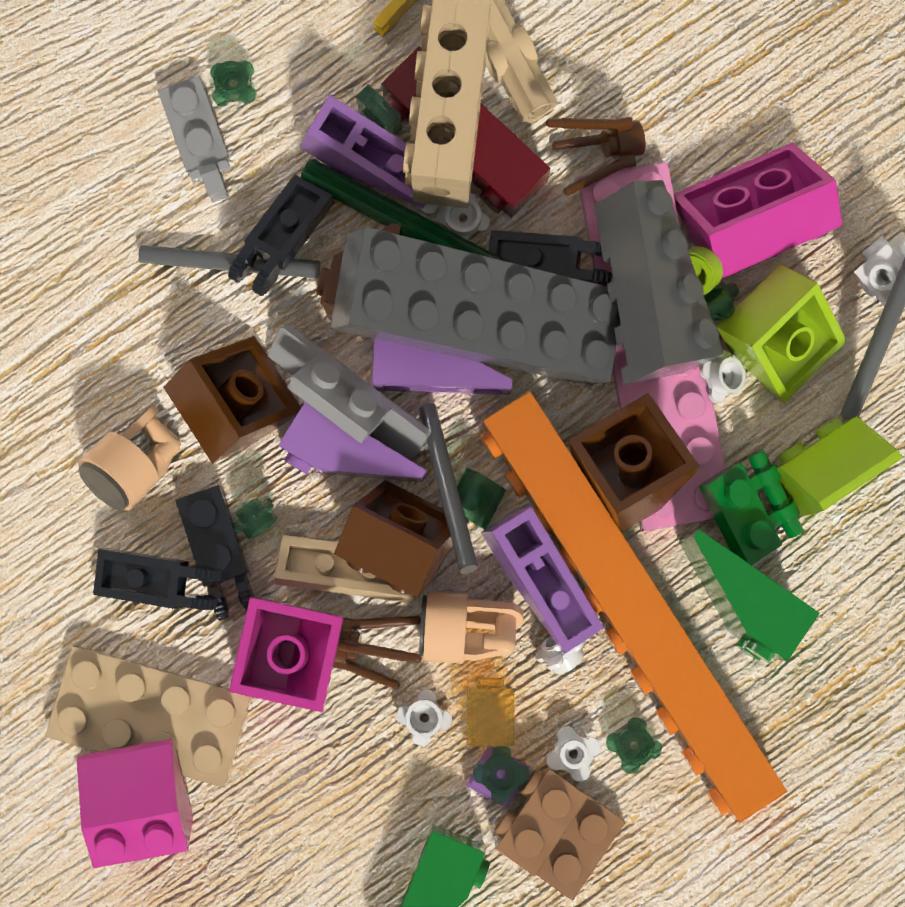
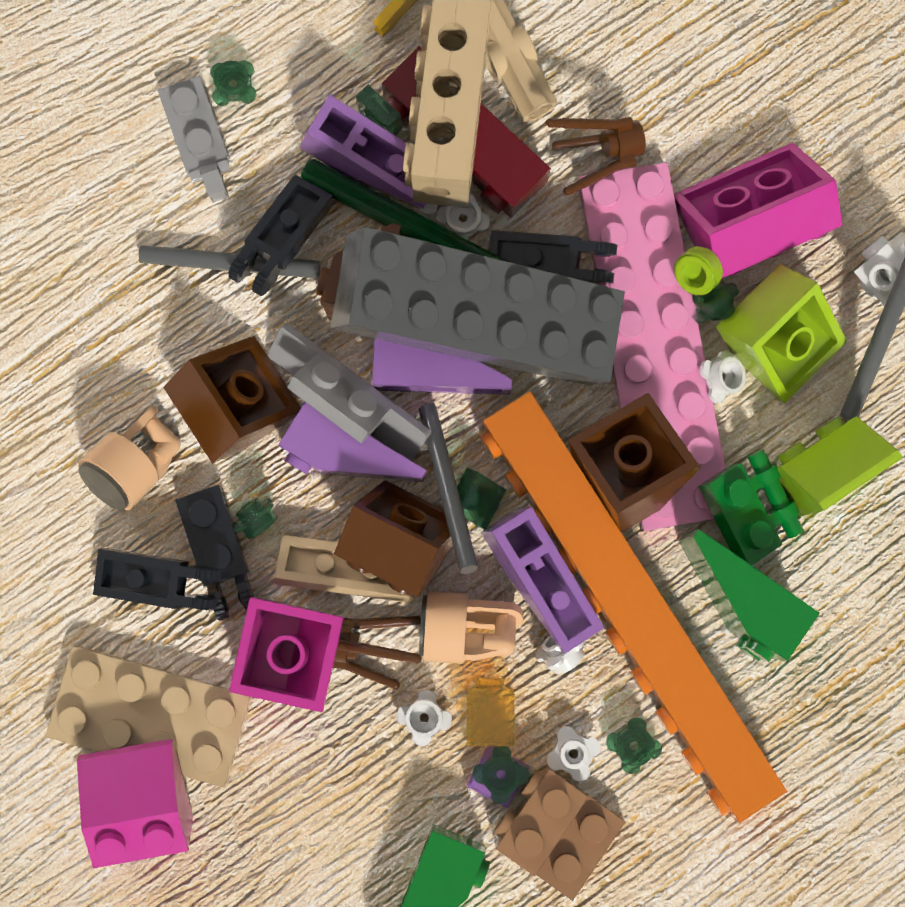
dark grey wedge [594,180,724,385] -> none

